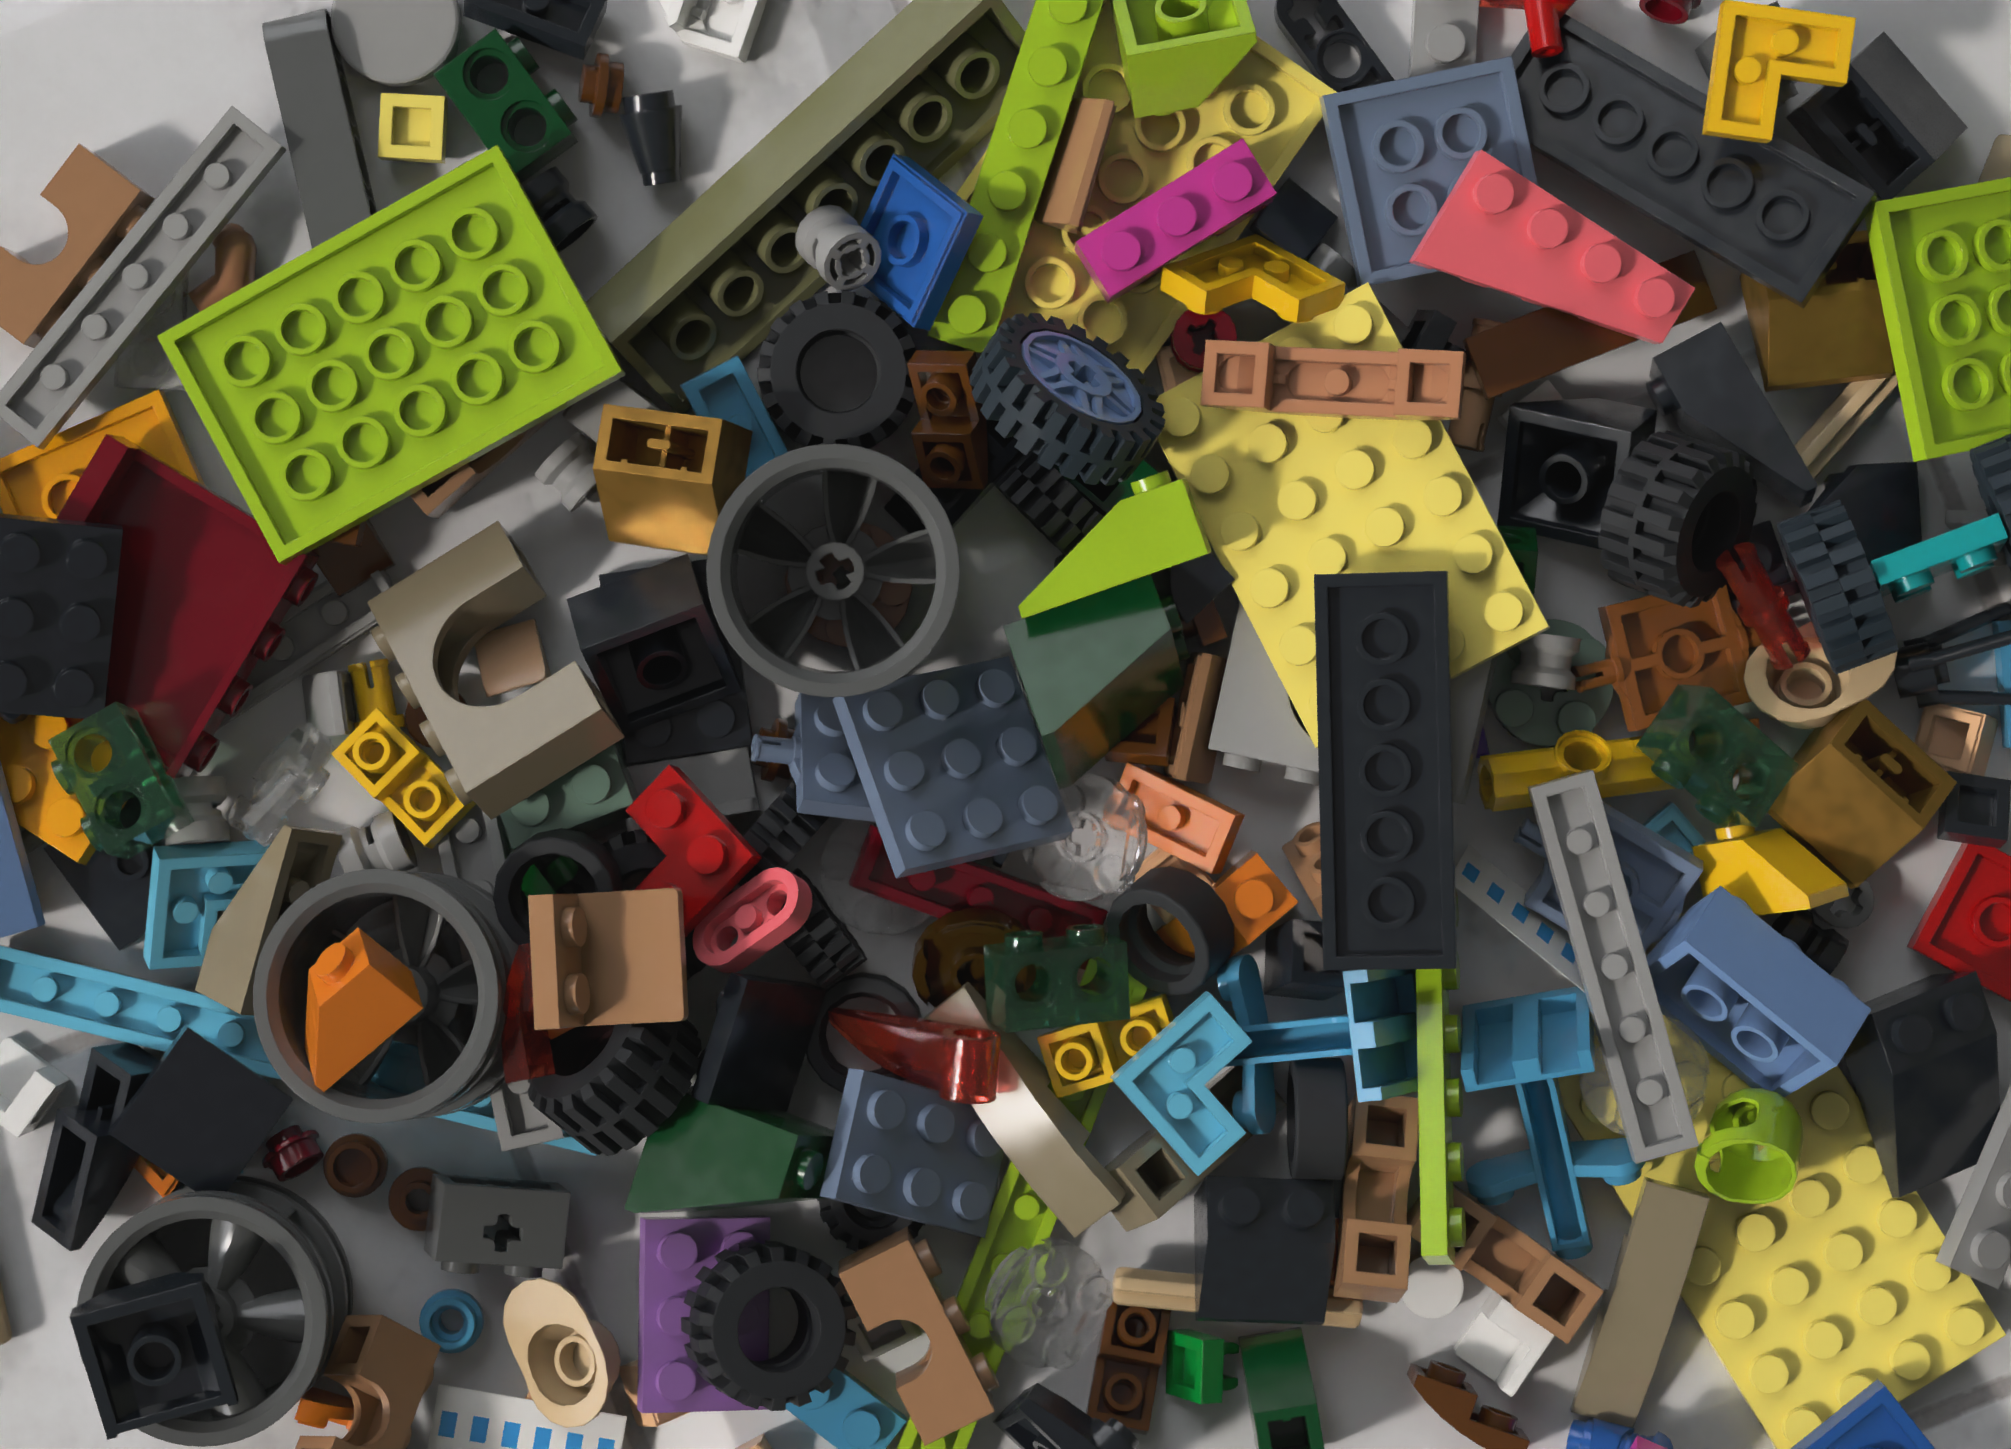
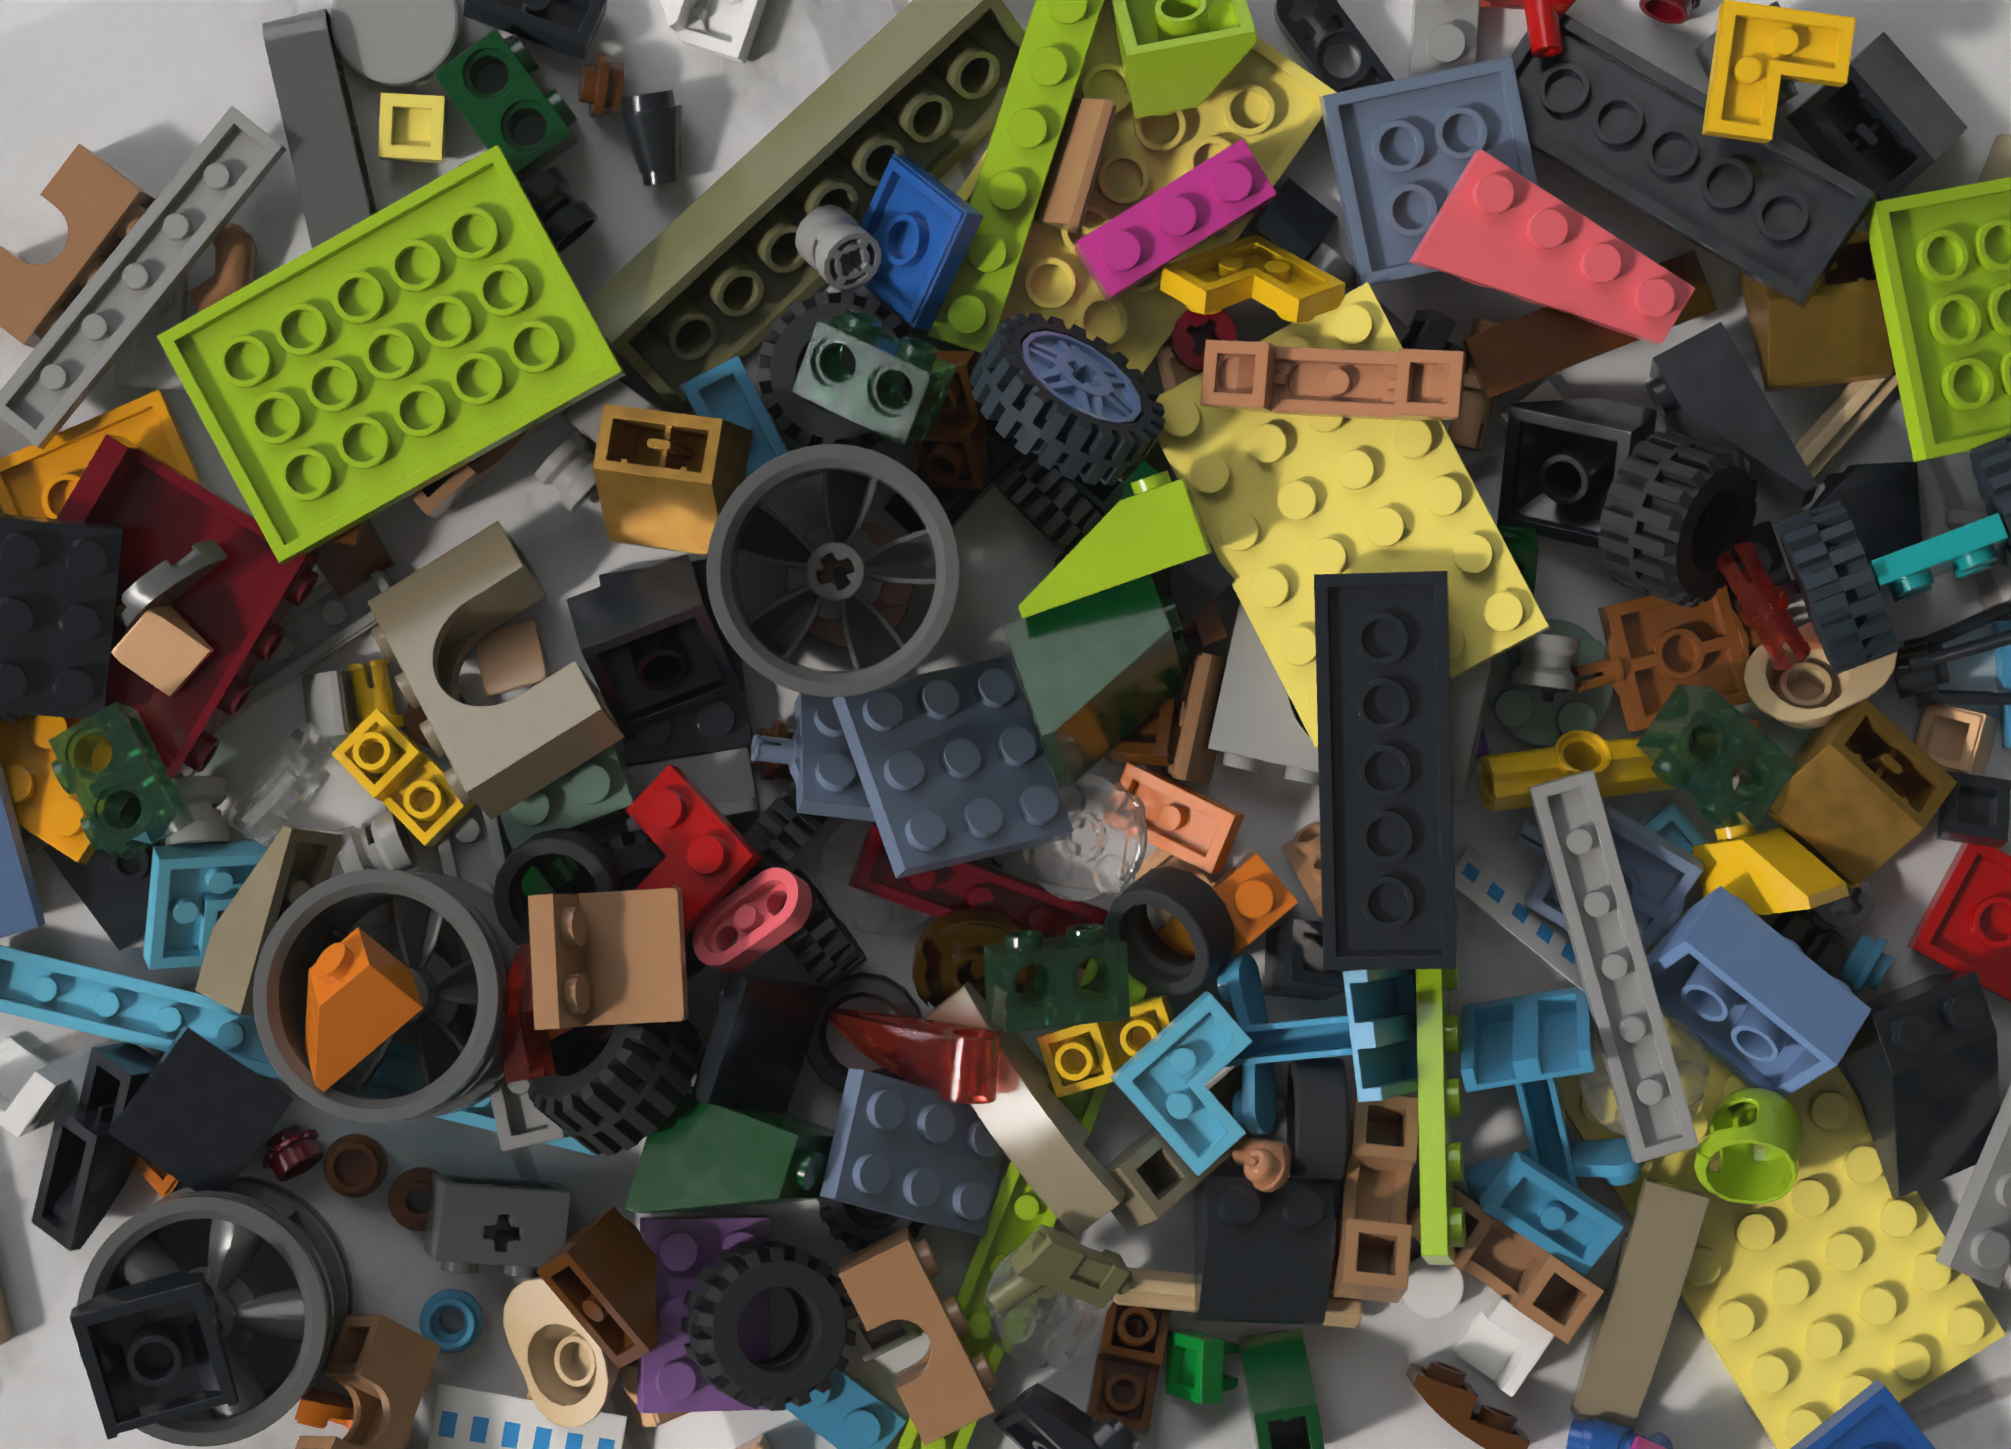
none -> light nougat slope [111,605,214,697]
none -> dark grey tile [115,540,228,633]
none -> reddish brown slope [536,1206,658,1370]
none -> clear green brick [792,310,956,446]
none -> olive piece [986,1224,1133,1316]
none -> nougat arm [1232,1134,1293,1192]
none -> dark azure plate [1479,1150,1624,1276]
none -> dark azure plate [1838,934,1894,996]

